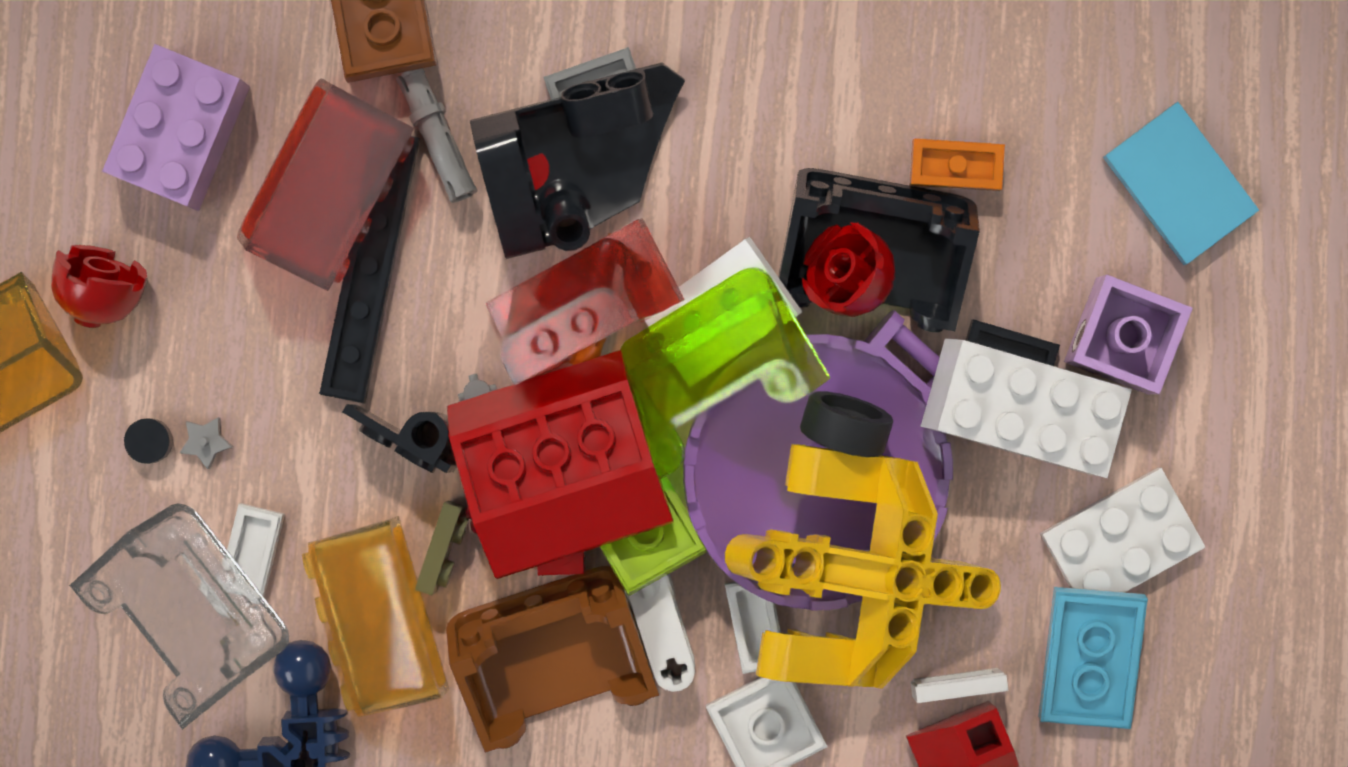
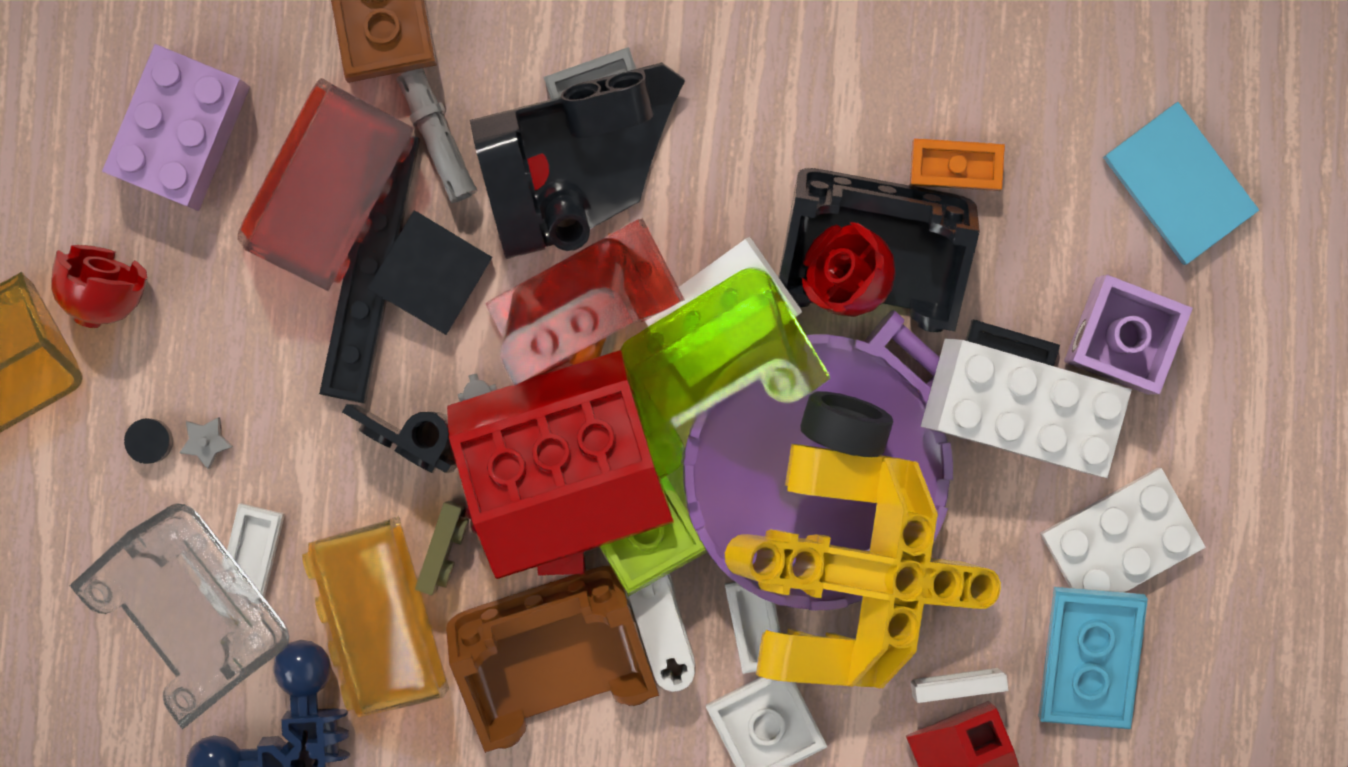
none -> black tile [367,210,493,335]

